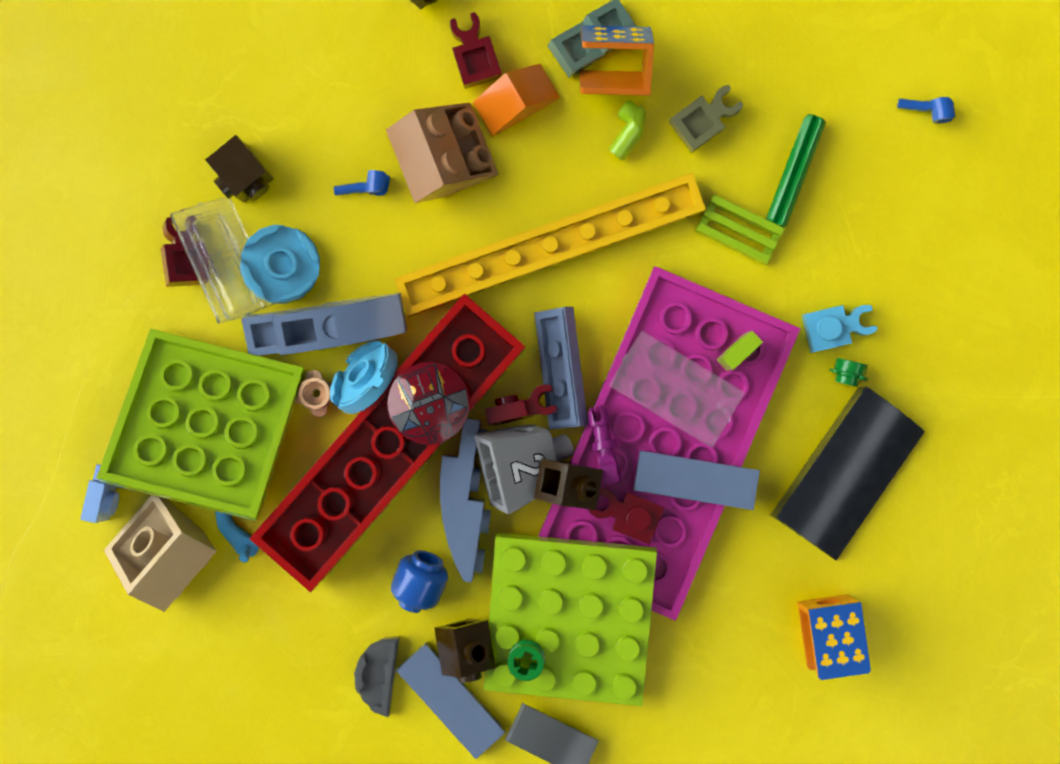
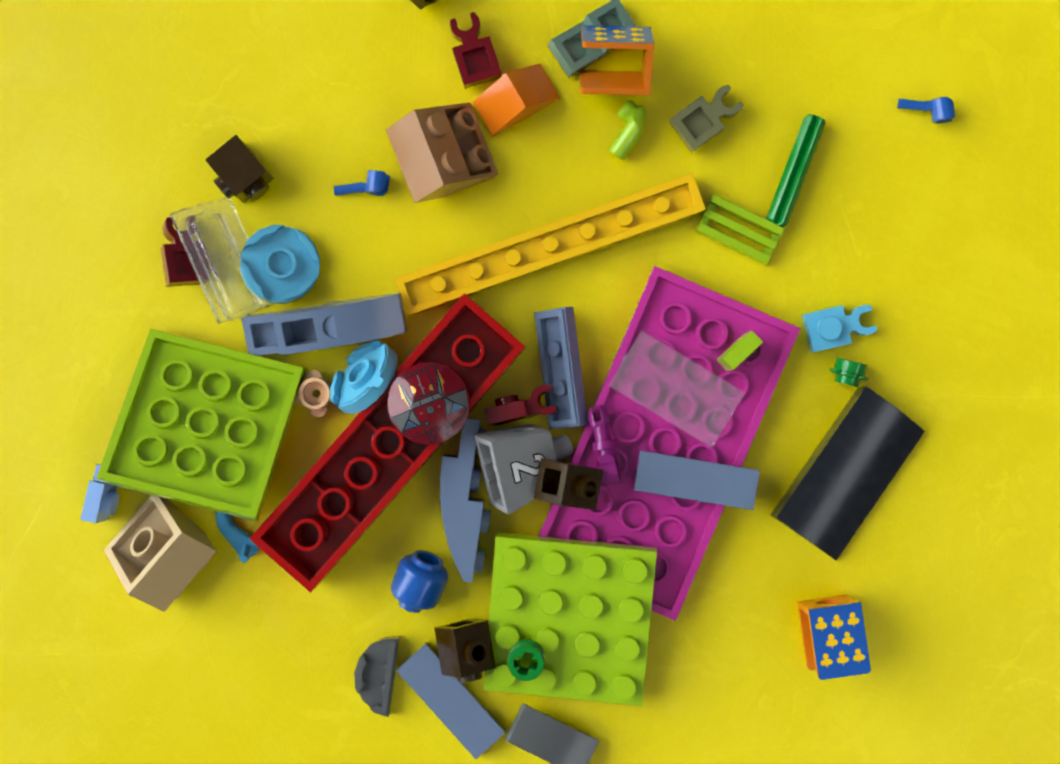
dark red plate [588,487,664,545] -> none

